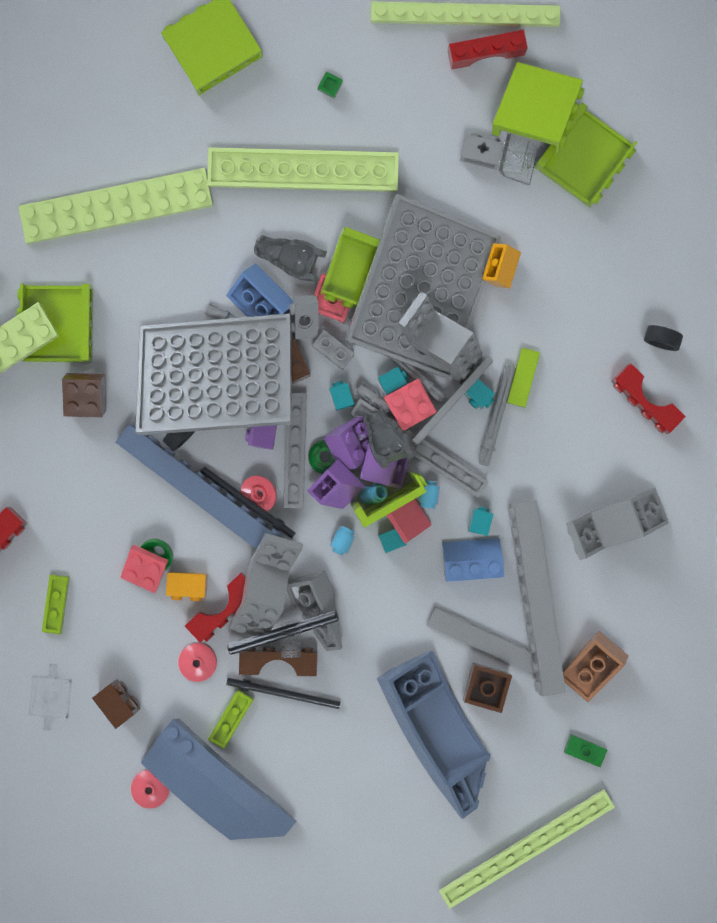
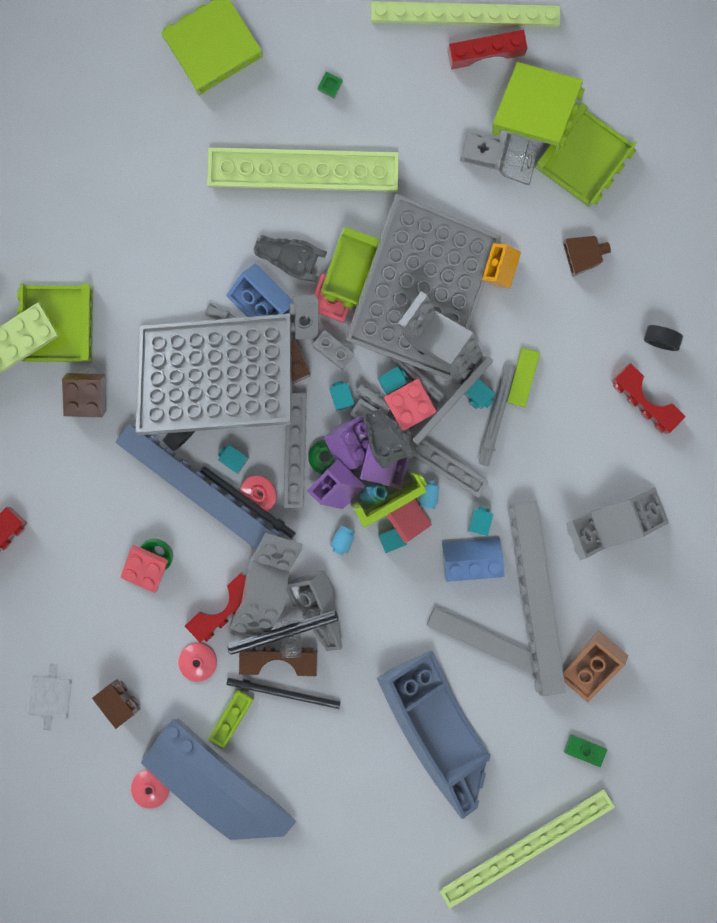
yellowish green plate [18,168,213,244] -> none
lime tile [42,574,70,634] -> none
light orange brick [166,572,208,601] -> none
medium lavender slope [245,425,277,450] -> none
reddish brown brick [462,662,512,713] -> none
none -> teal brick [218,445,249,474]
none -> reddish brown torso [563,236,611,277]

